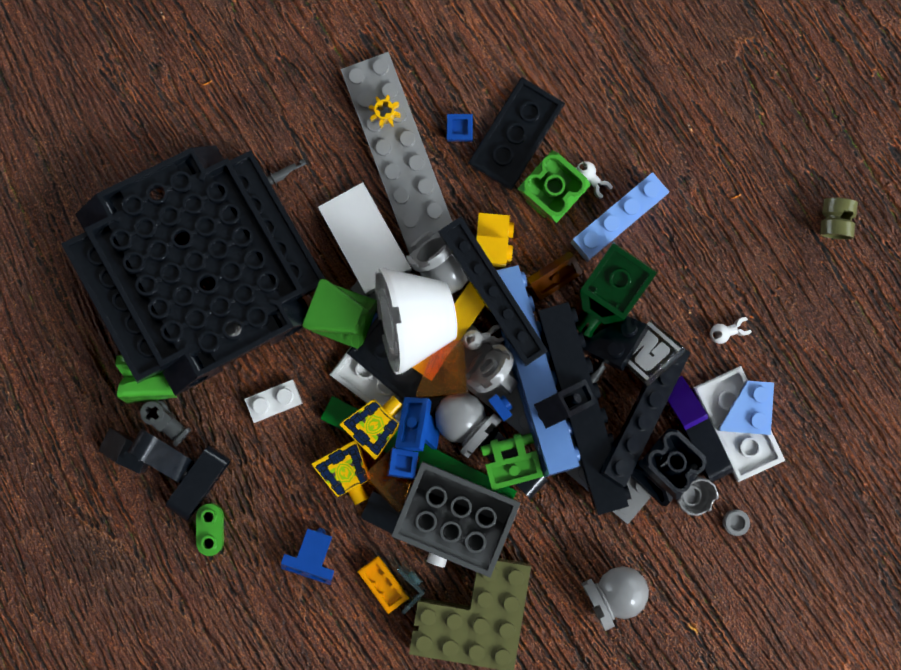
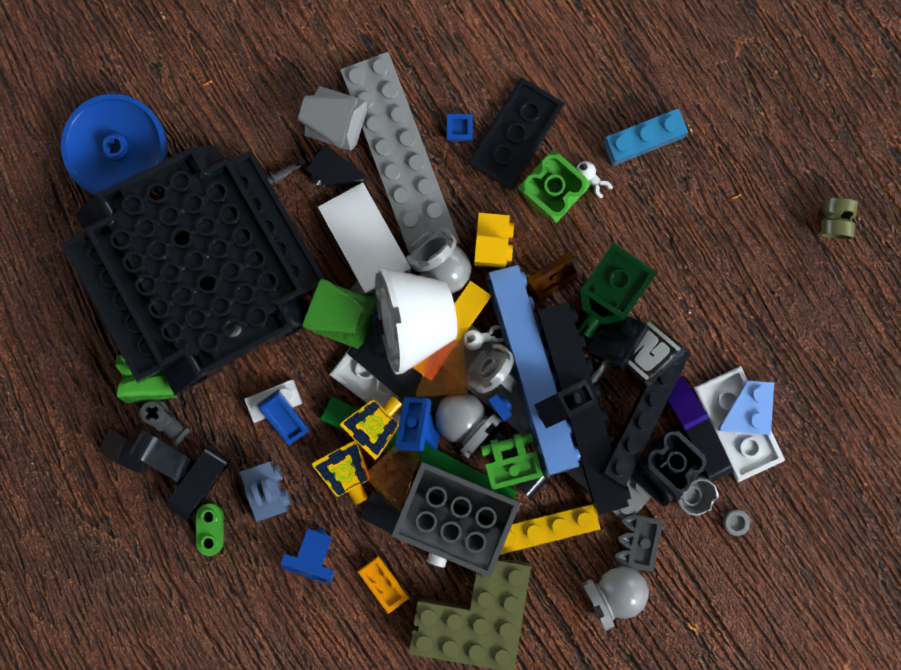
yellow gear [368,95,401,129] -> none
blue plate [387,448,419,480] -> none
clear light blue bracket [397,565,426,614] -> none
black plate [438,216,548,366] -> none
light blue brick [570,172,669,262] -> none
white arm [710,317,752,344] -> none
none -> blue dish [61,94,167,194]
none -> sand blue brick [240,461,291,522]
none -> blue tile [257,389,310,446]
none -> light grey piece [298,86,367,151]
none -> black slope [306,145,368,189]
none -> yellow plate [500,503,601,555]
none -> dark azure brick [603,108,688,166]
none -> dark grey plate [615,514,663,572]

